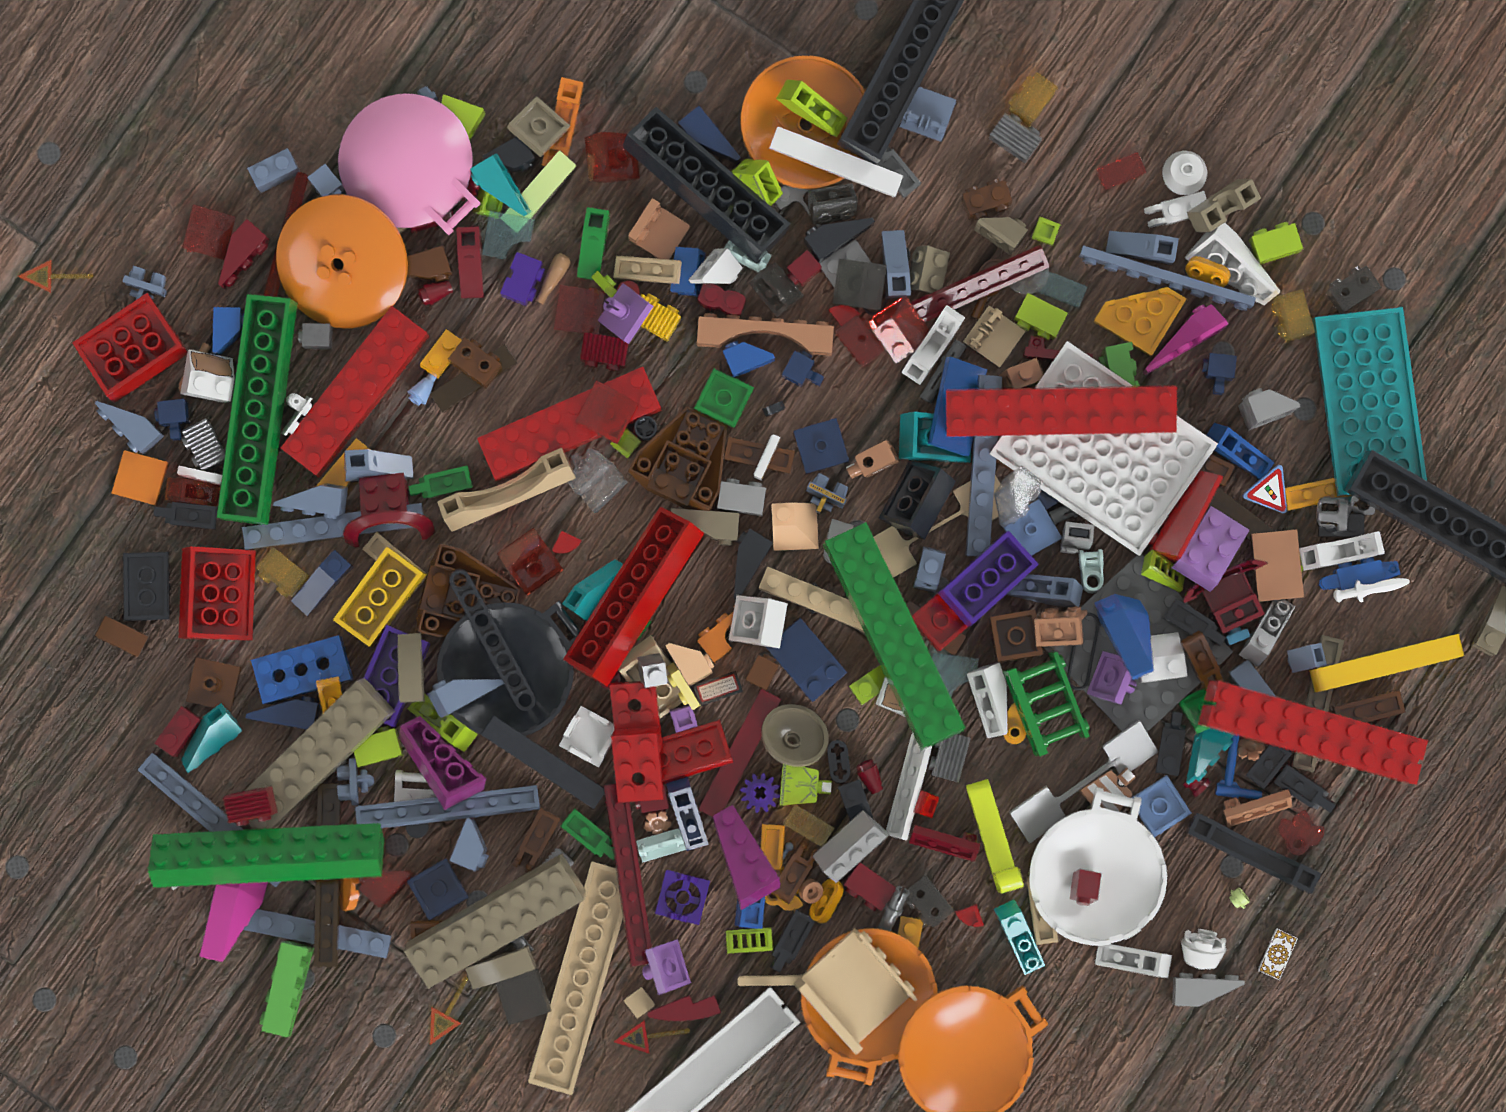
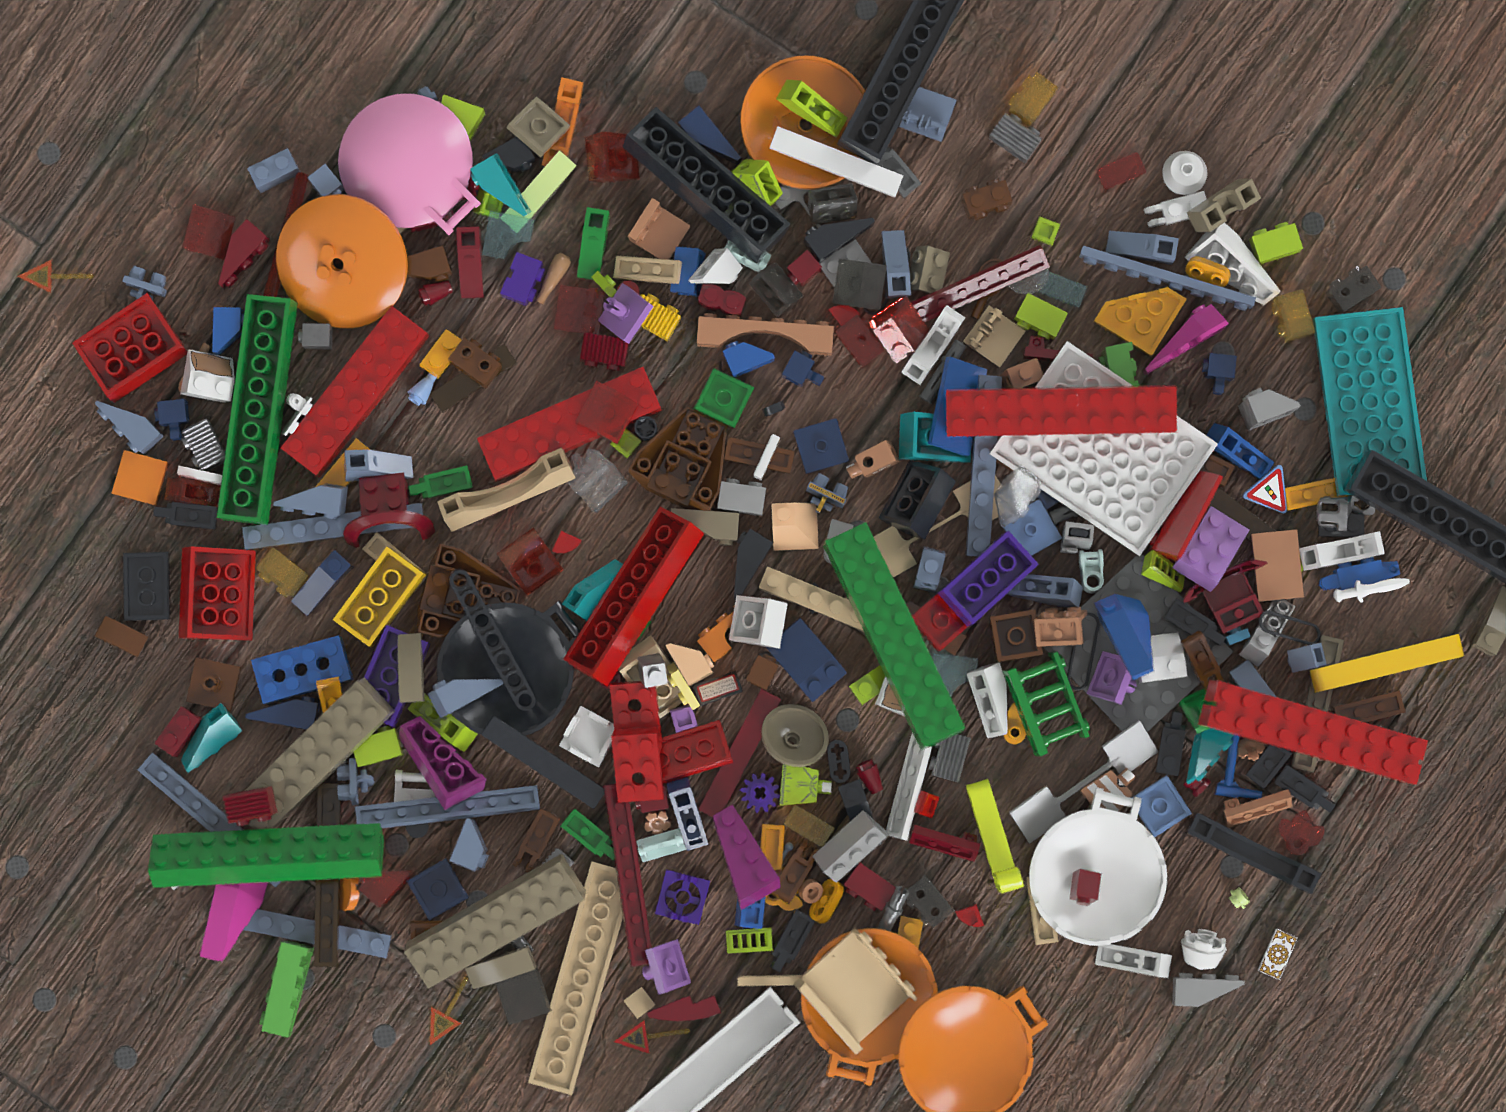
dark tan slope [974,217,1028,255] -> none
teal slope [994,899,1045,975] -> none
none -> black piece [1259,610,1321,645]

